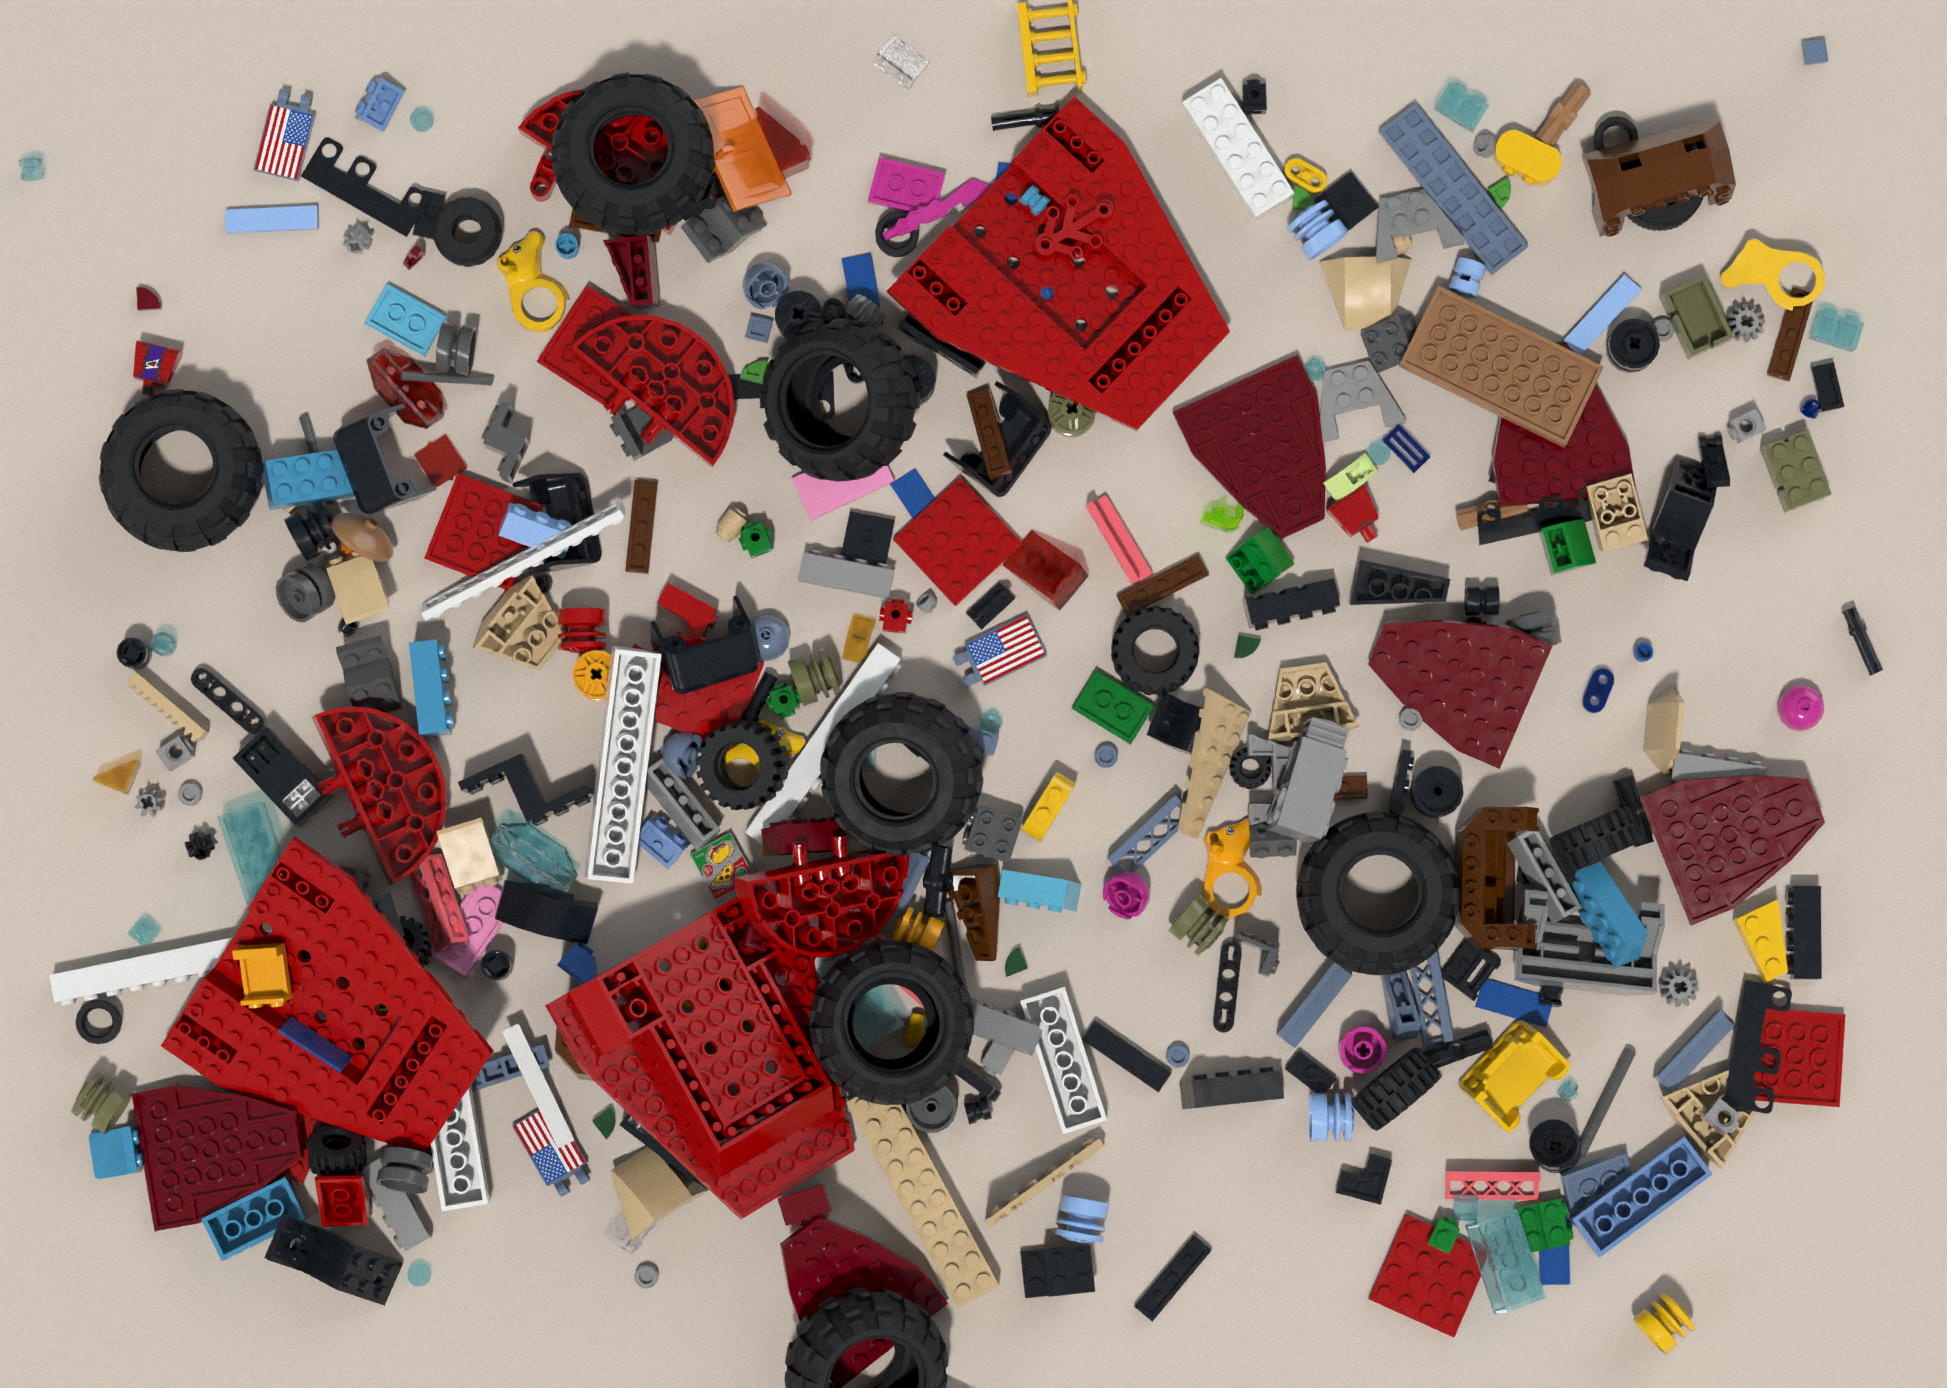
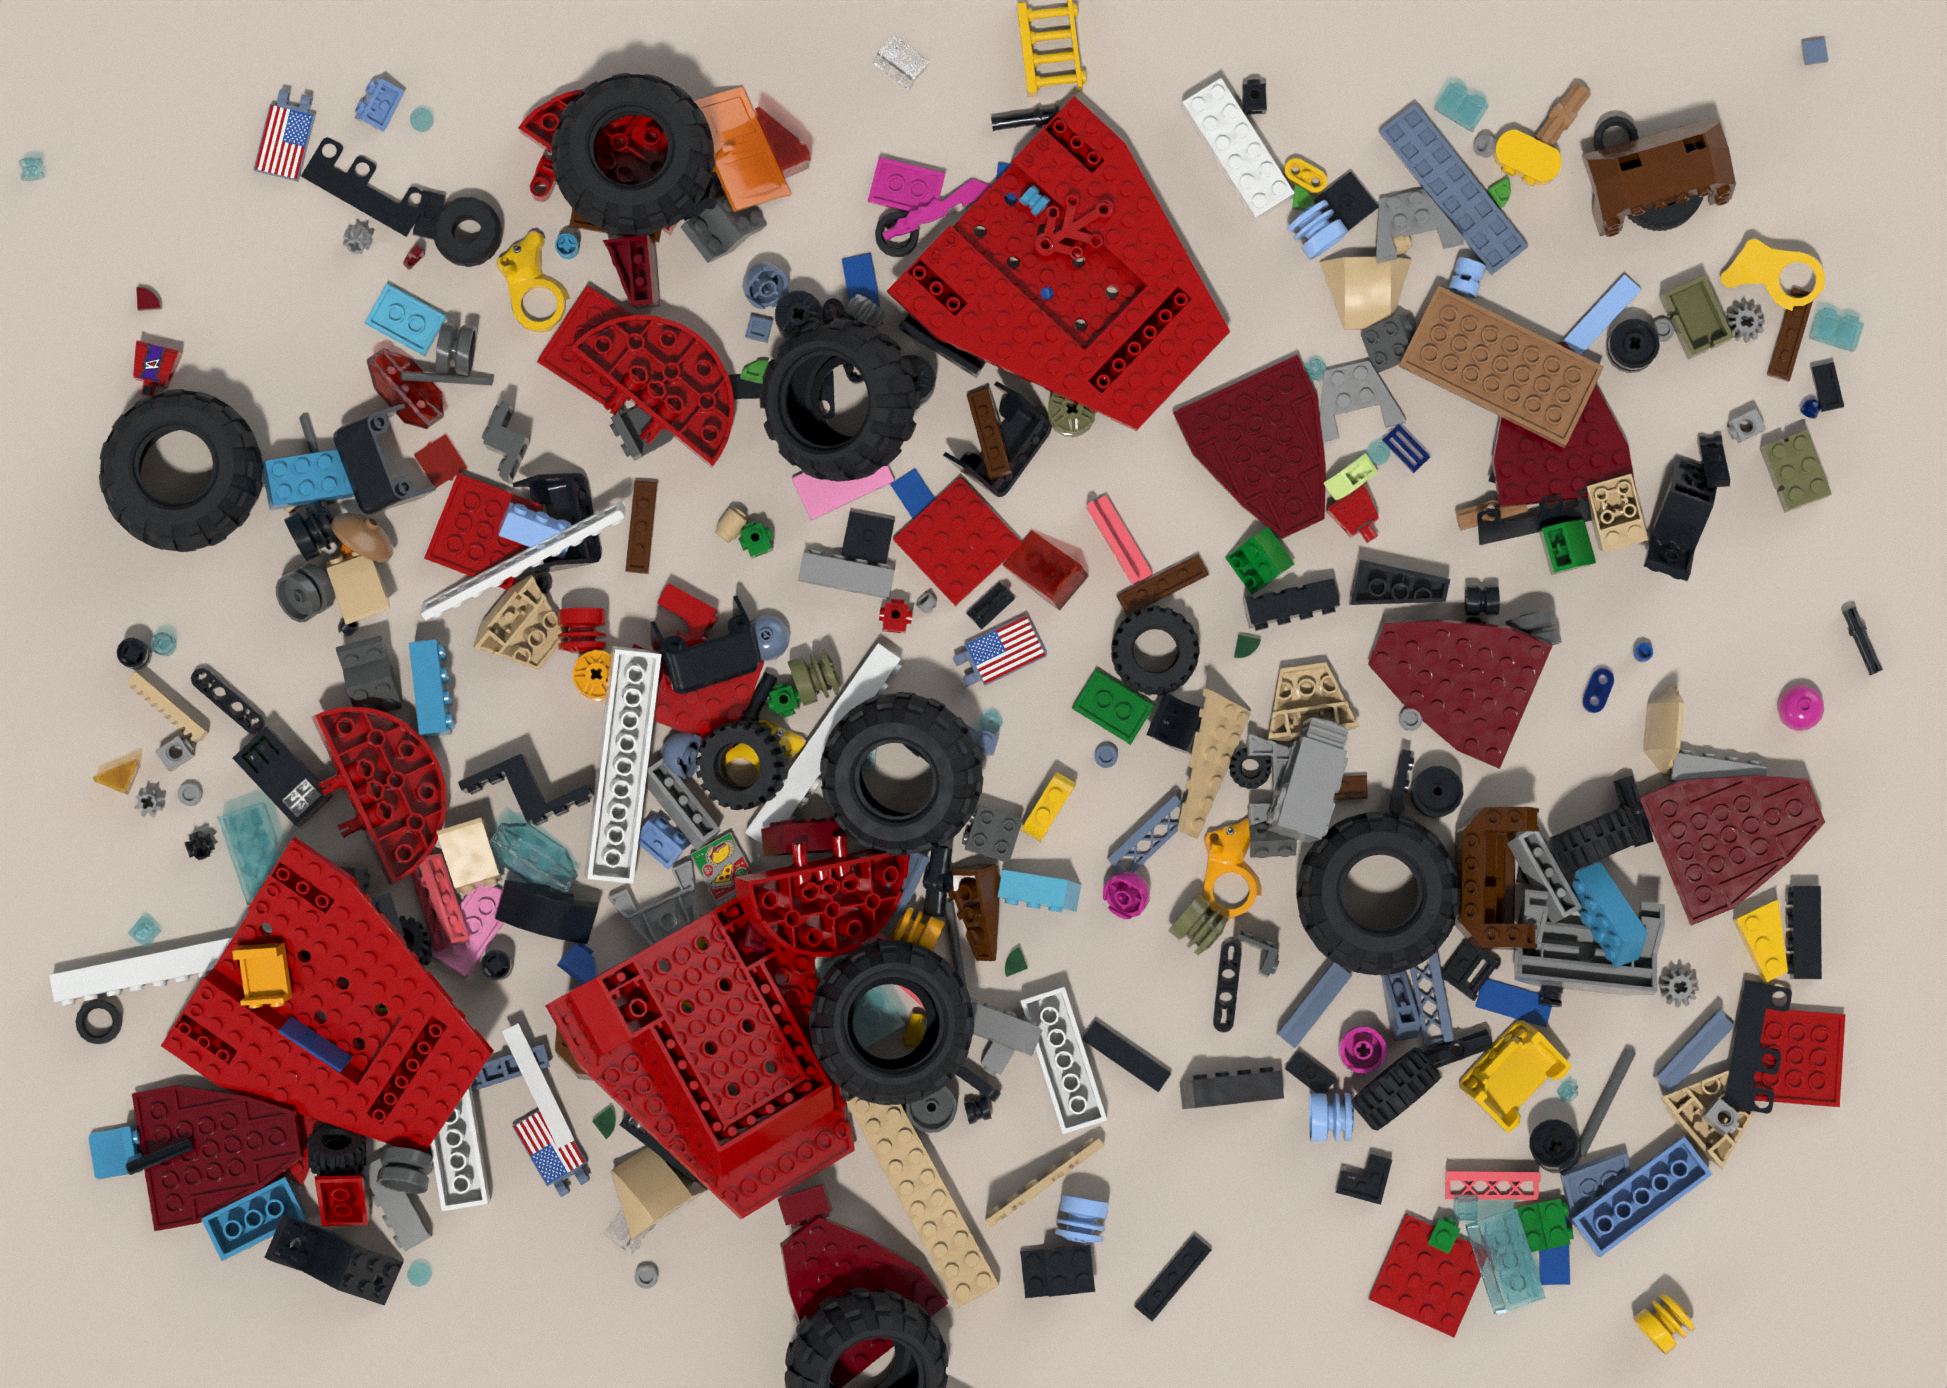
olive wheel [71,1072,132,1135] -> none
light blue tile [225,205,318,234] -> none
clear yellow slope [842,614,876,664] -> none
sand blue tile [1166,1044,1190,1068] -> none
clear neon green hand [1200,506,1244,533] -> none
none -> black axle [125,1139,193,1175]
none -> light grey wing [608,860,698,946]

